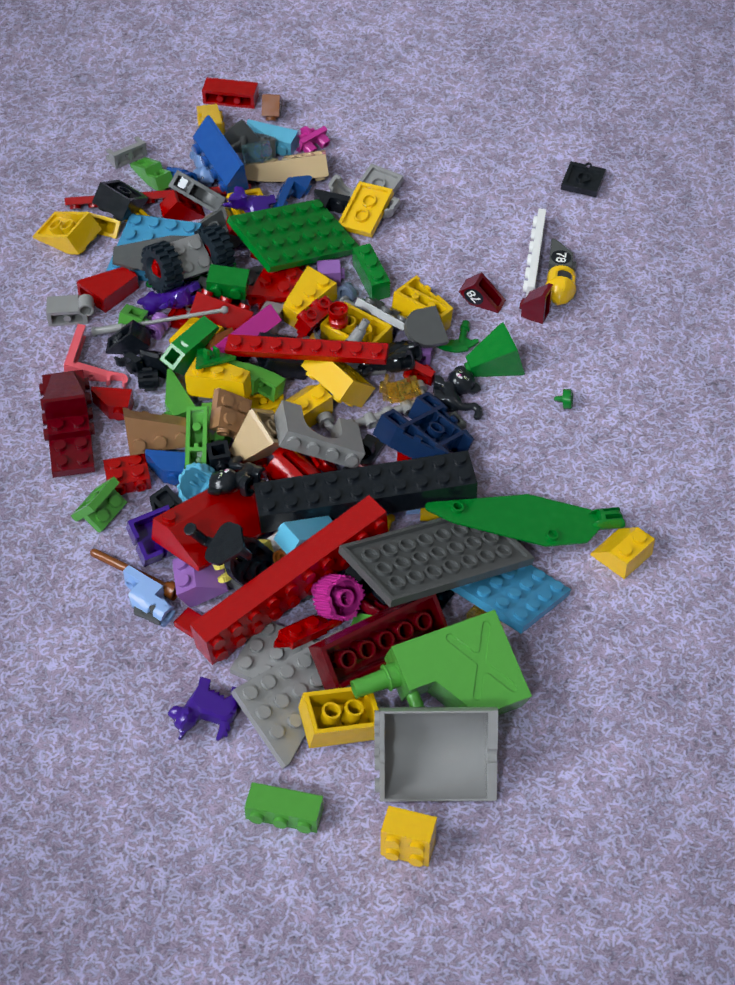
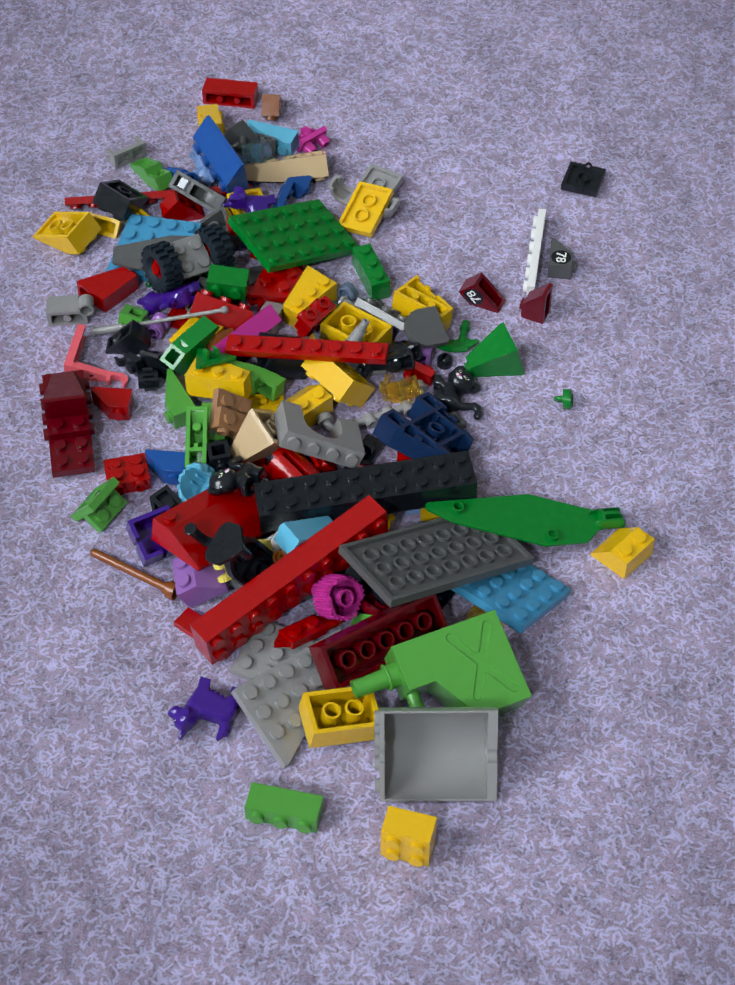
medium nougat wedge [123,408,186,455] -> none
light blue plate [123,565,176,627] -> none
black slope [314,189,350,213] -> none
medium lavender brick [317,260,345,286] -> none
red wheel [328,301,348,330] -> none
yellow helmet [545,265,576,306] -> none
none -> black hinge [437,353,453,370]

